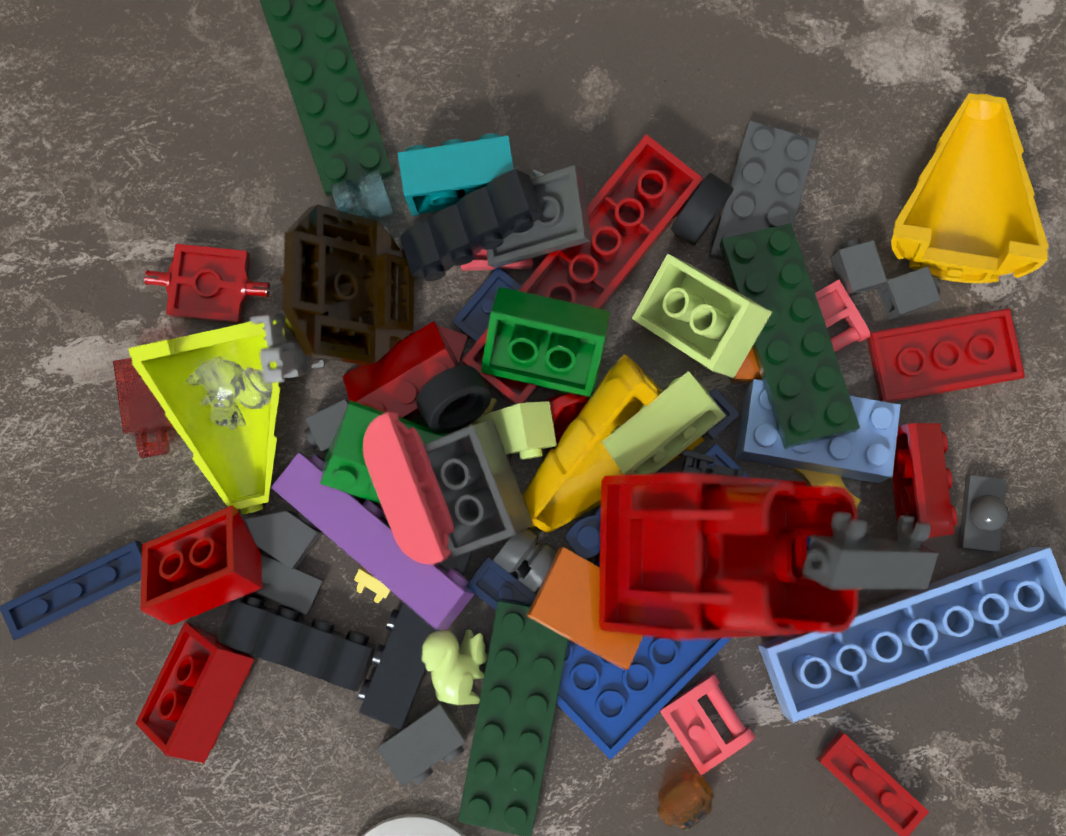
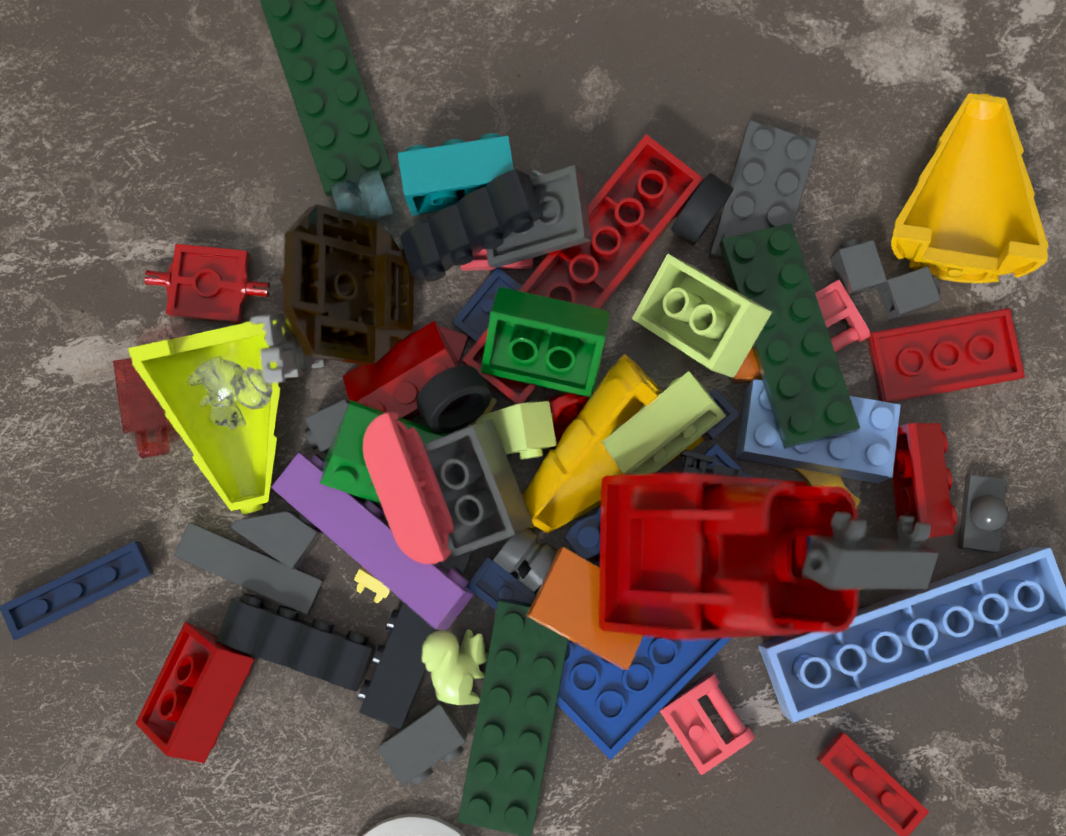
red slope [140,505,262,625] -> none
clear orange head [657,771,714,830] -> none

